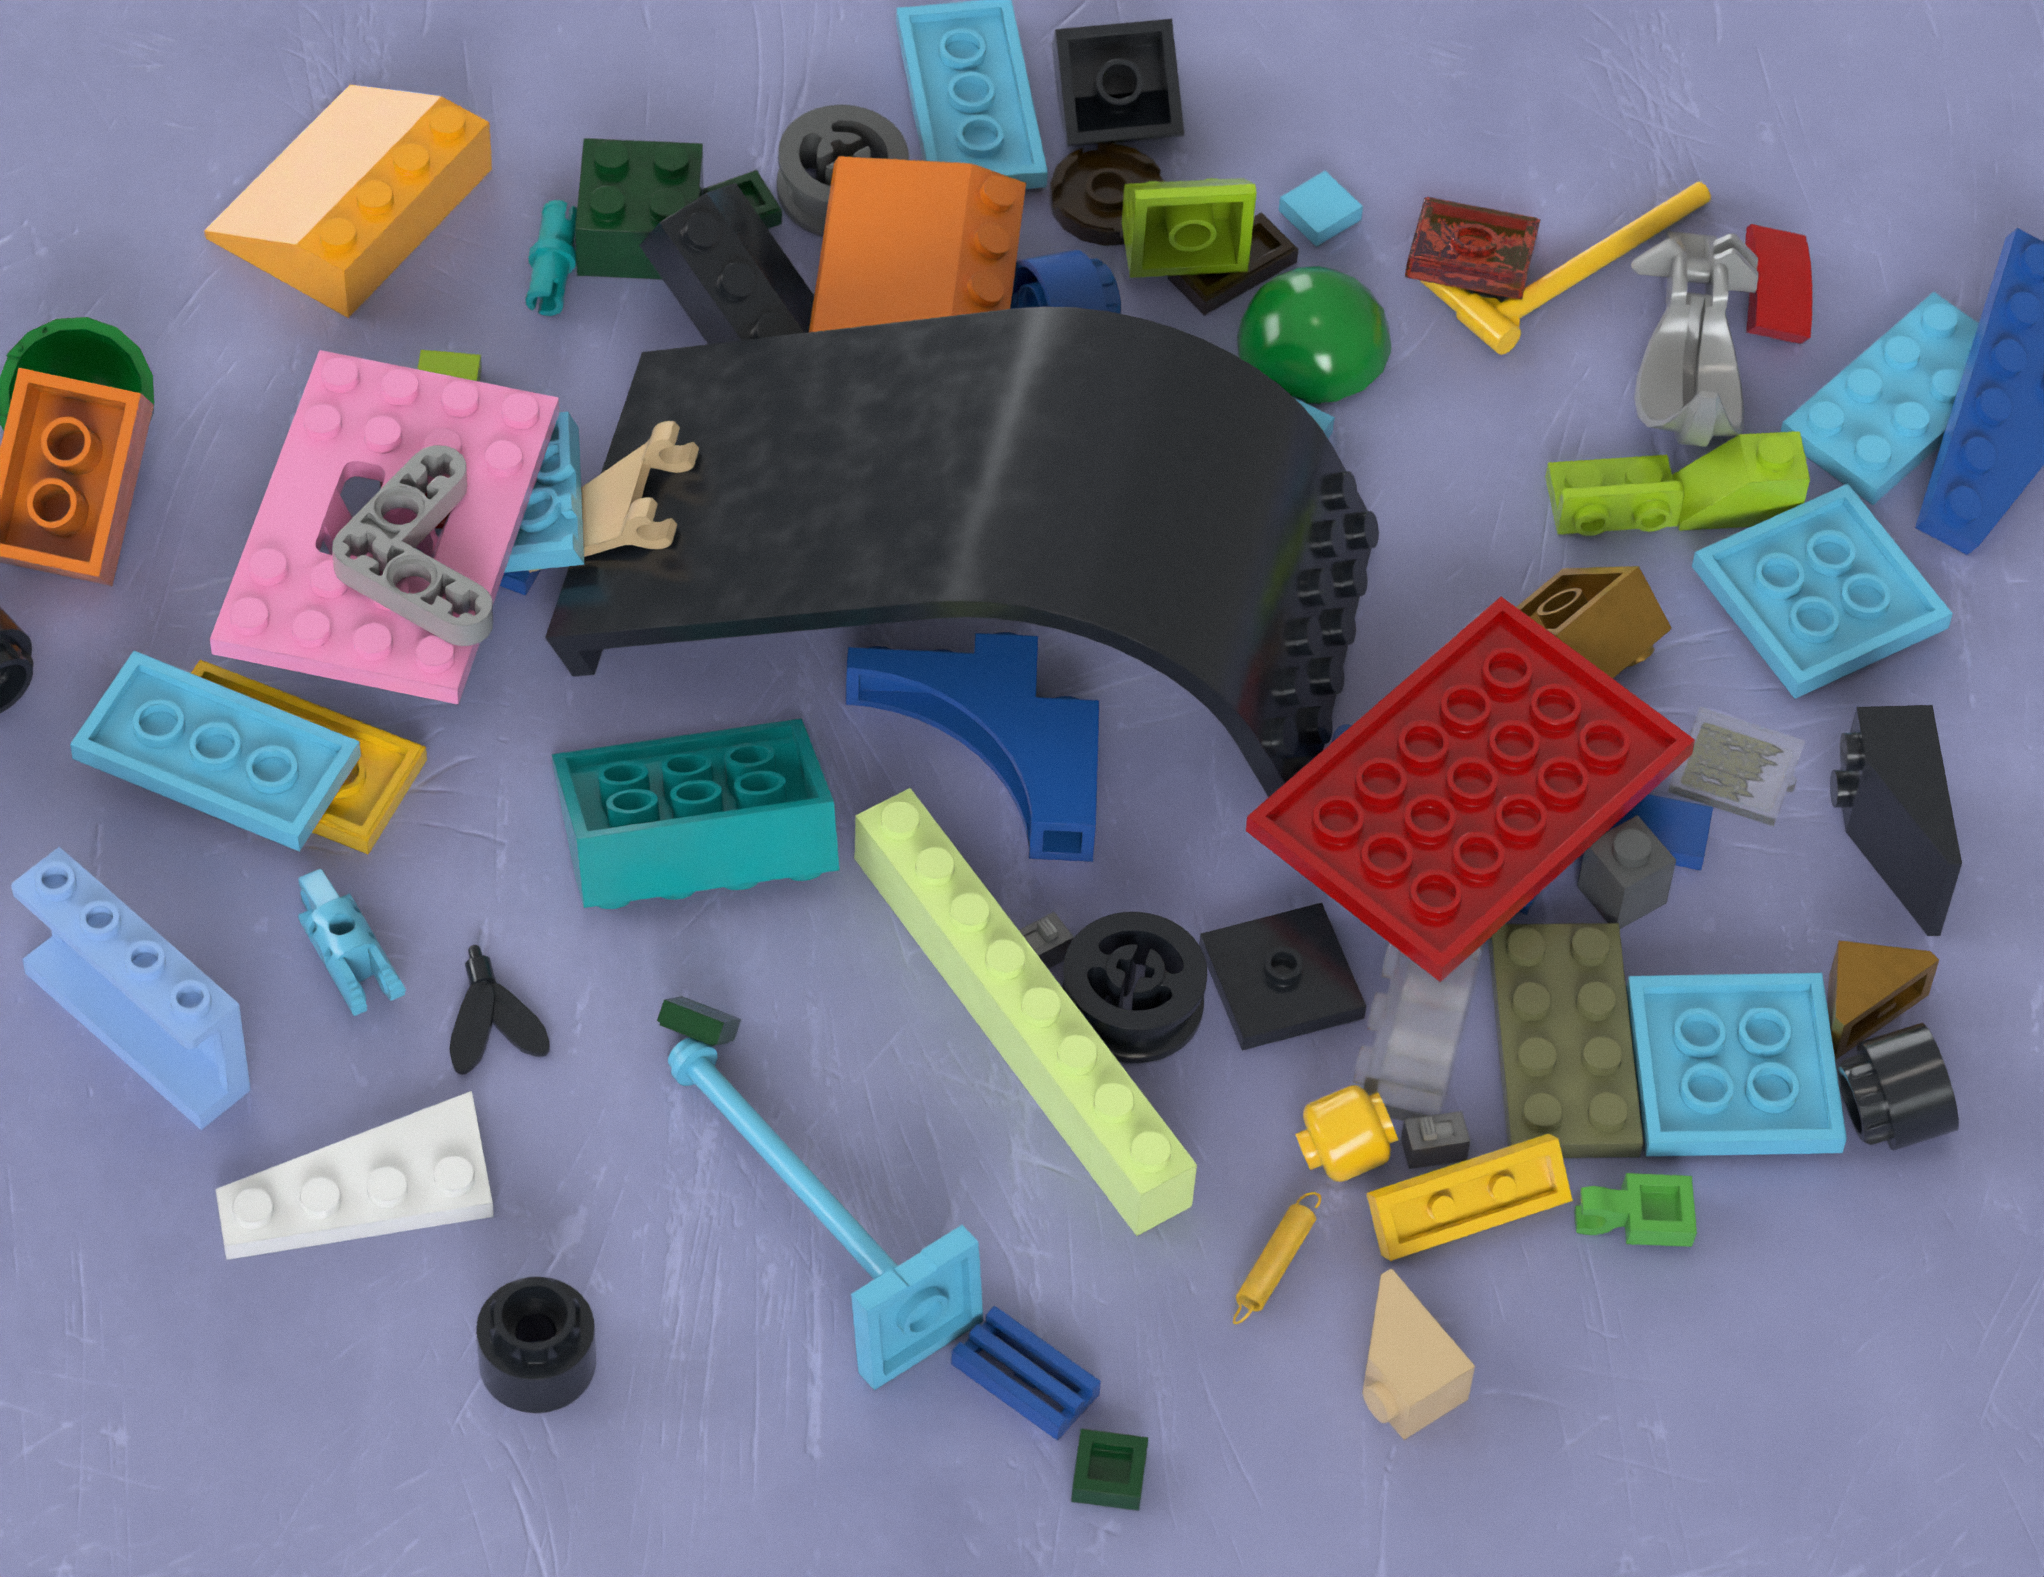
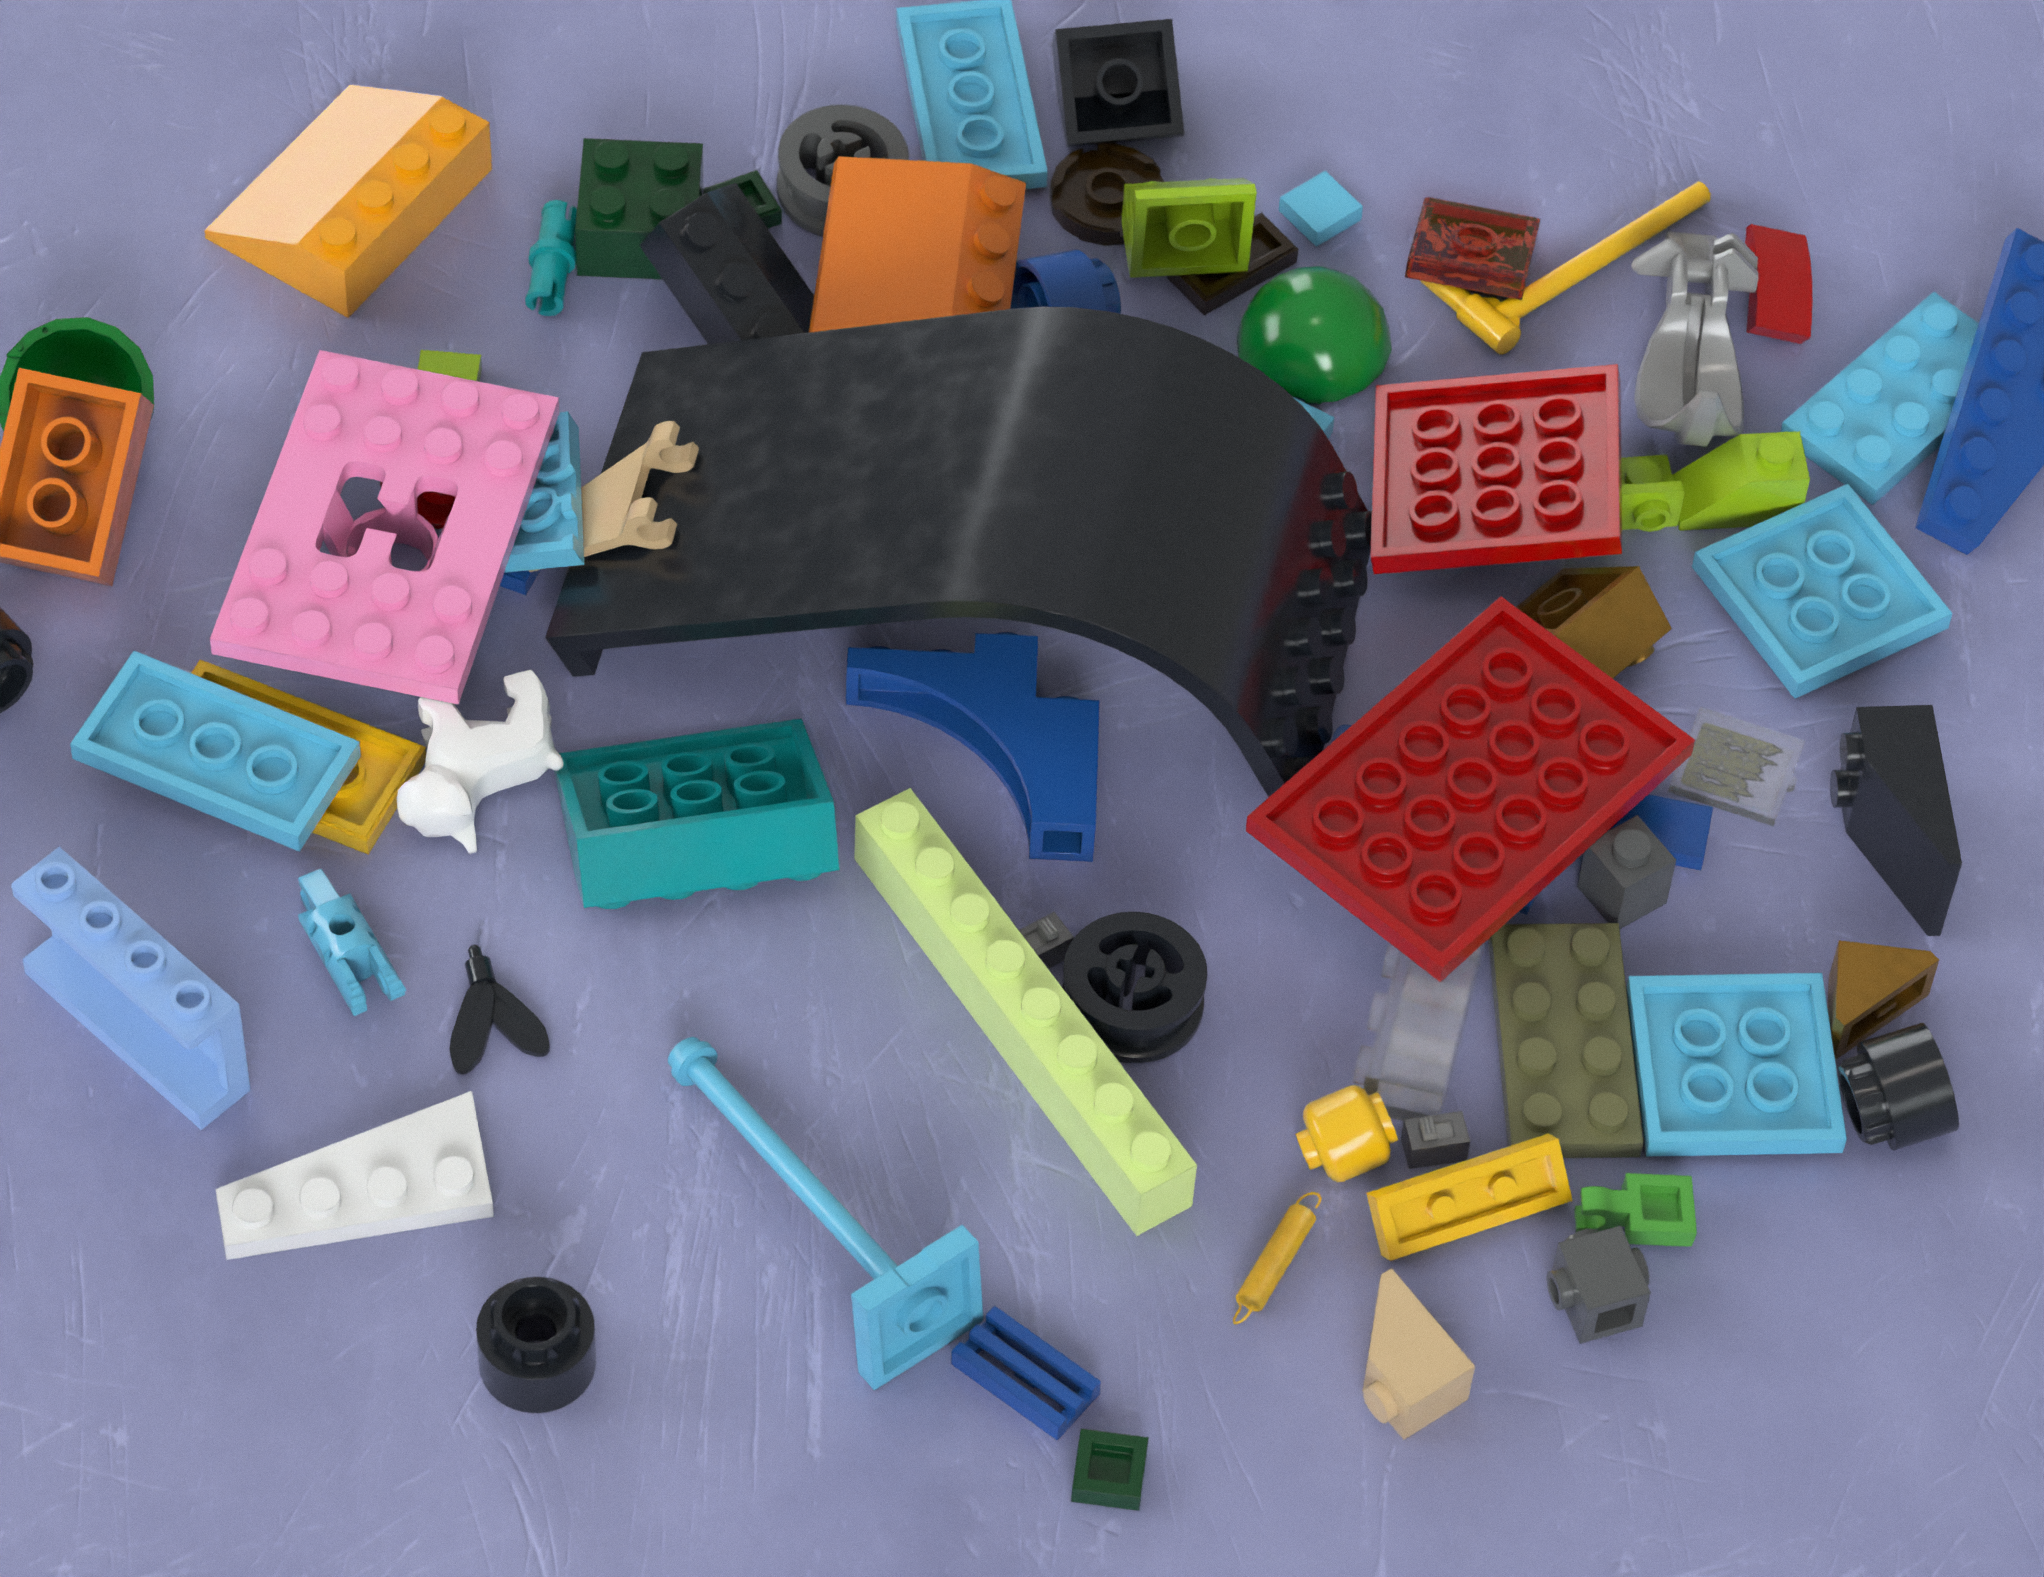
light grey beam [332,445,493,646] -> none
dark green tile [657,996,741,1046] -> none
black plate [1199,902,1366,1050] -> none
none -> white animal [397,670,564,854]
none -> plate [1370,364,1622,575]
none -> dark grey brick [1546,1226,1651,1344]

